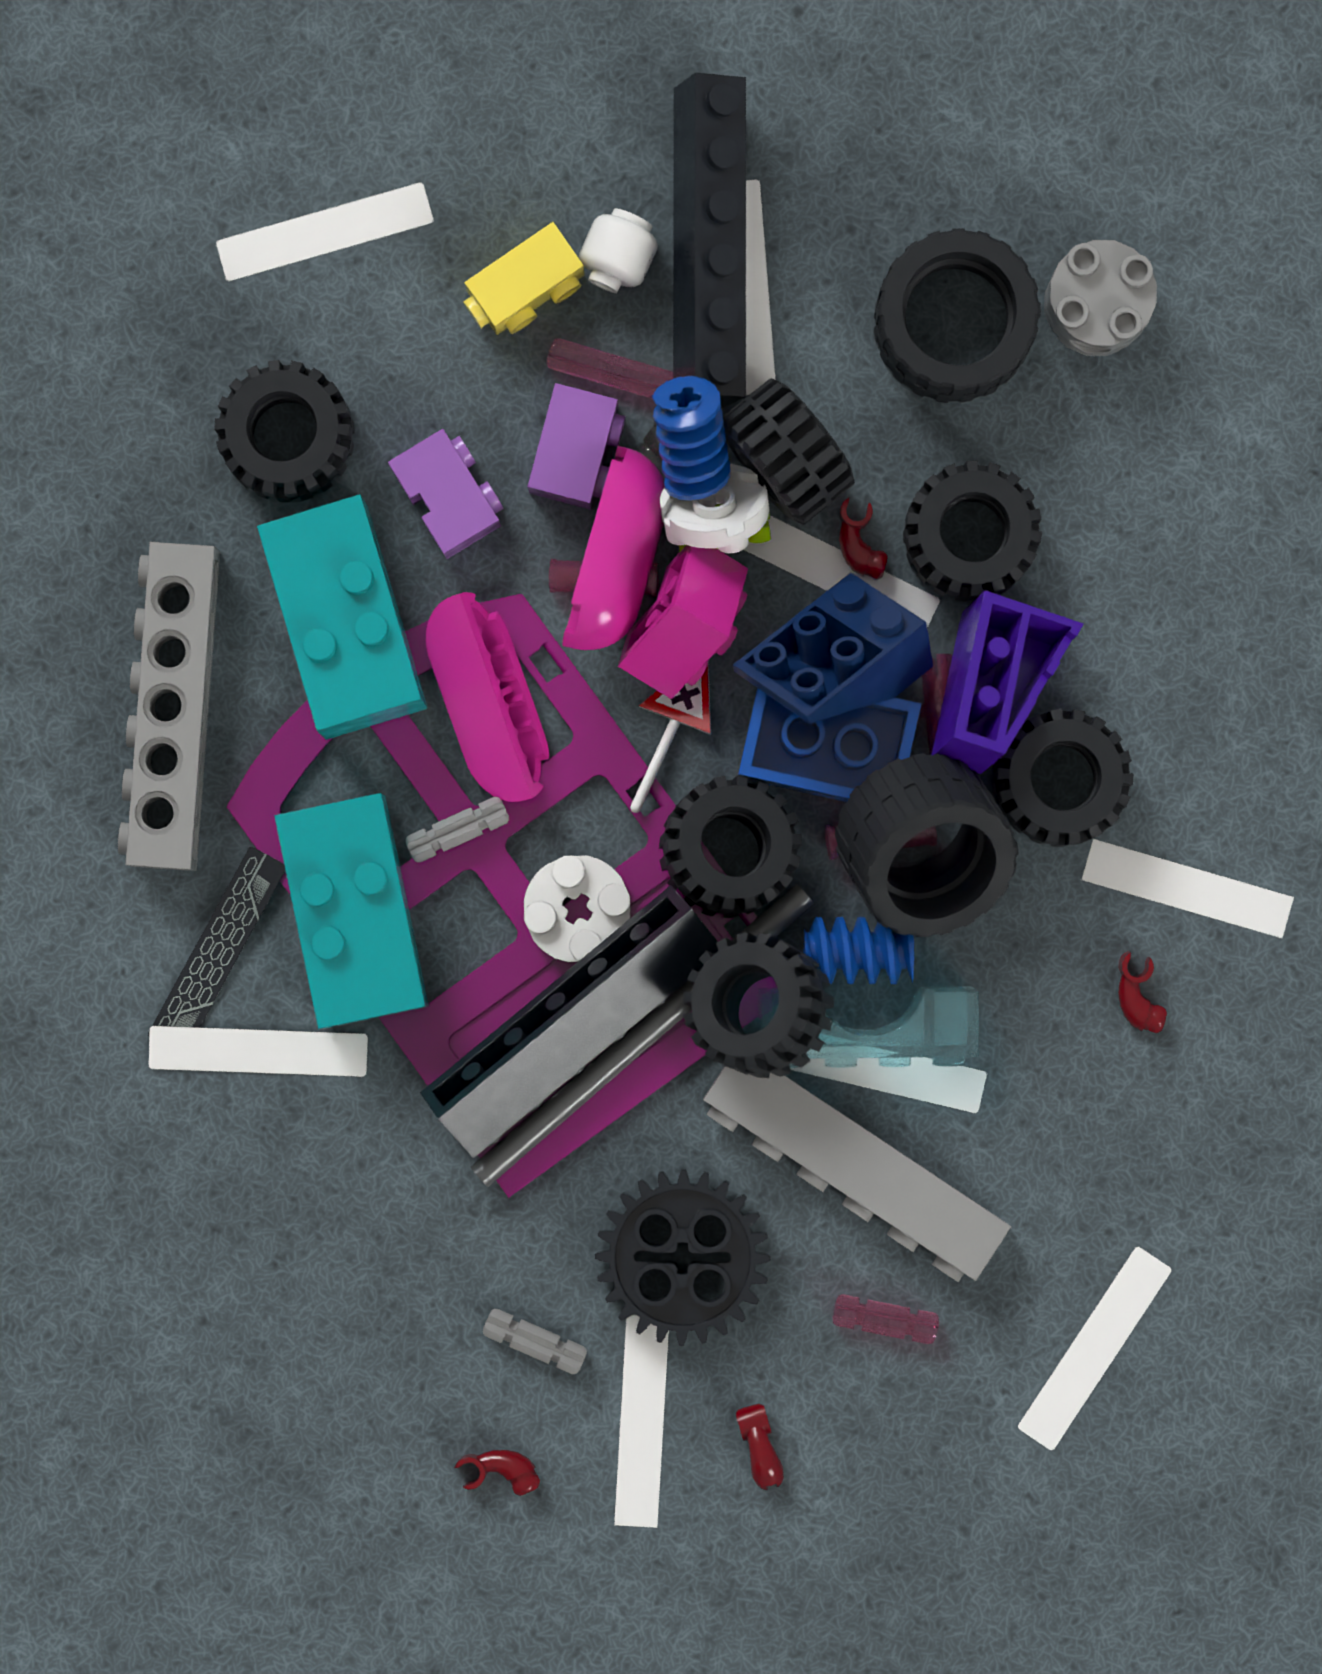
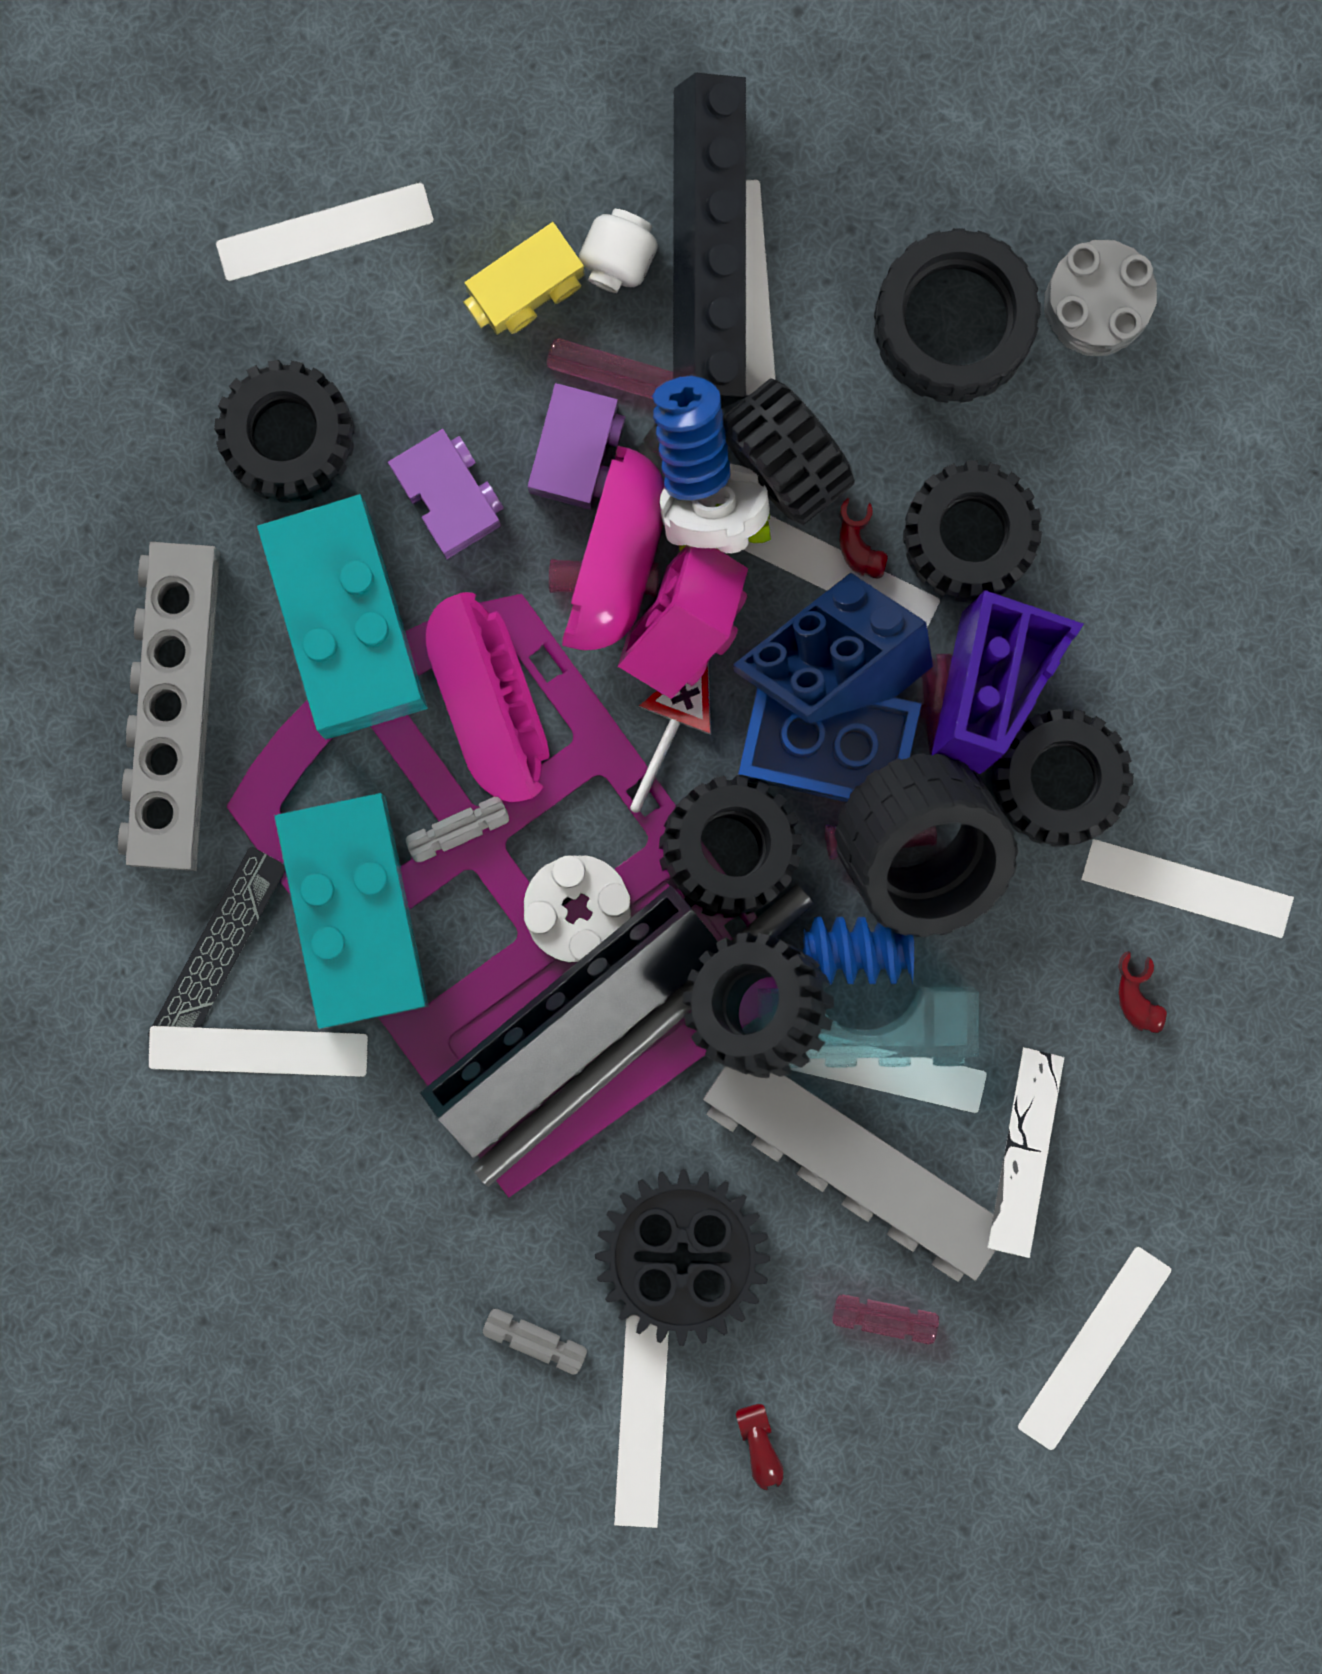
dark red arm [454,1450,540,1496] -> none
none -> white sticker [988,1047,1064,1258]

